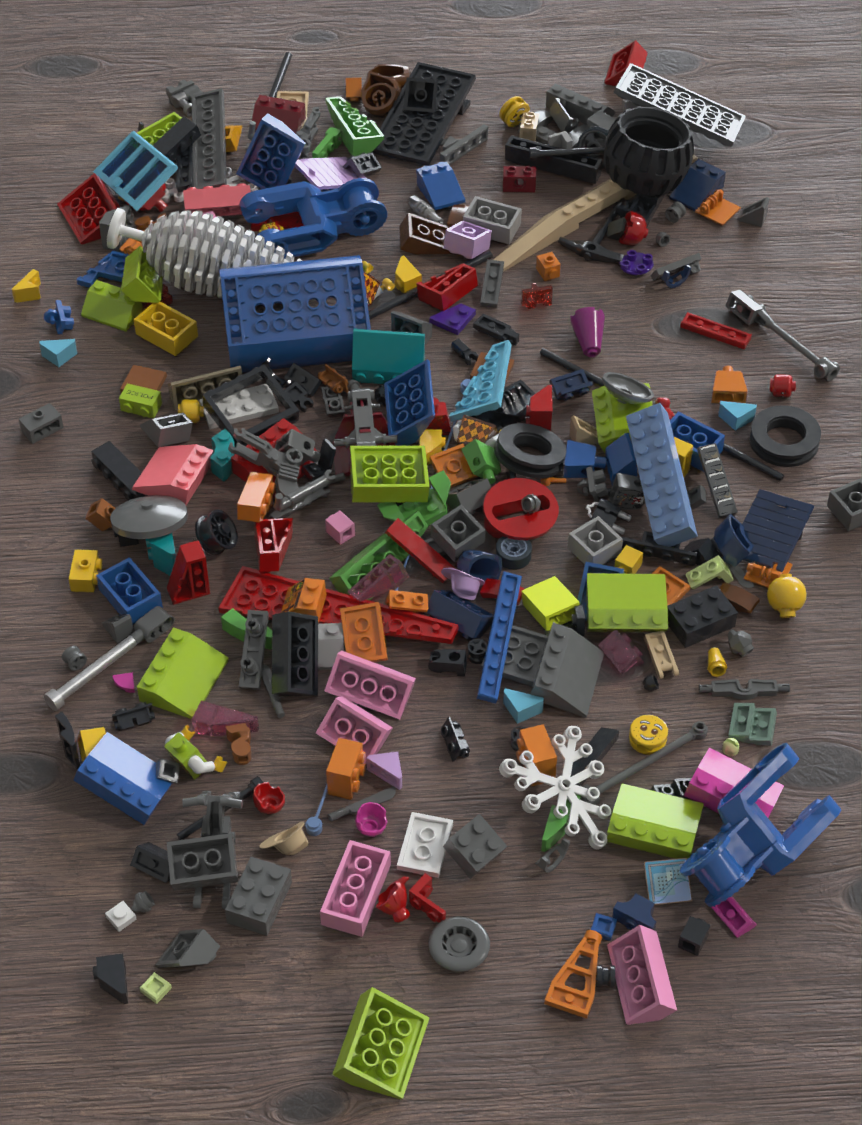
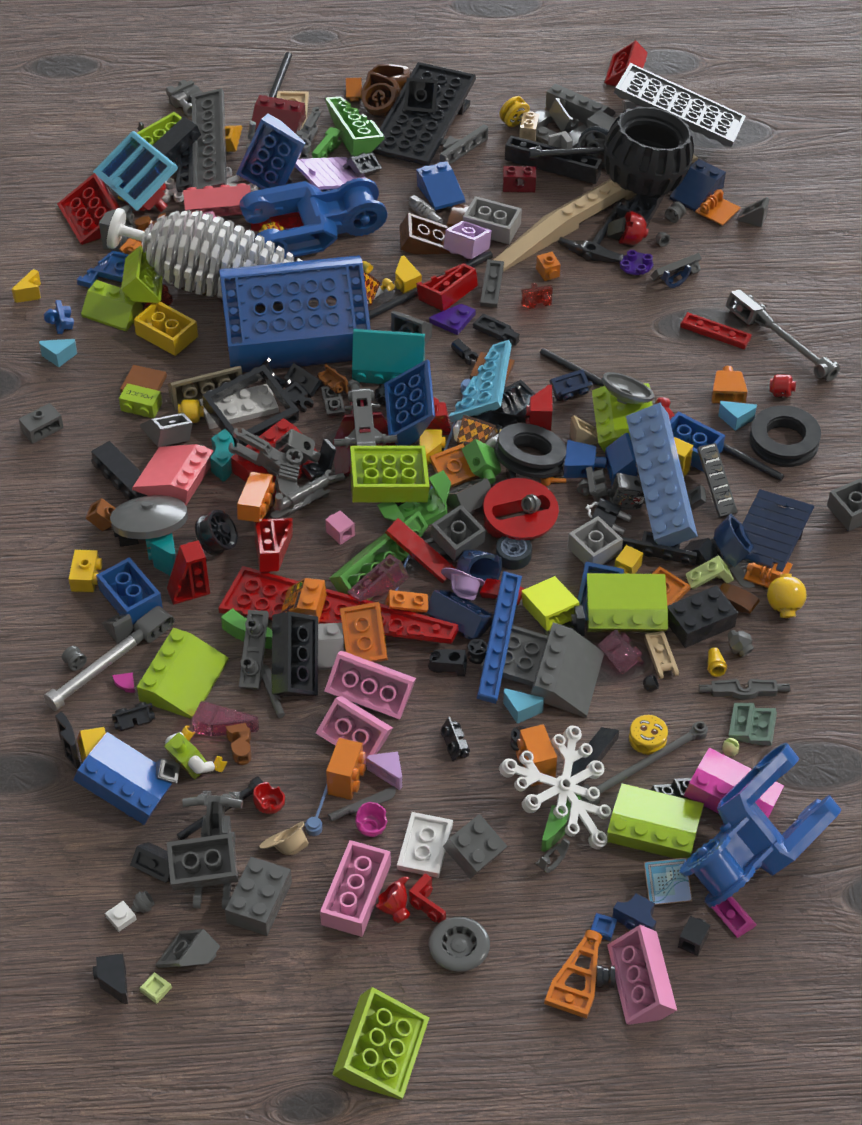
magenta cone [570,307,605,358] -> none

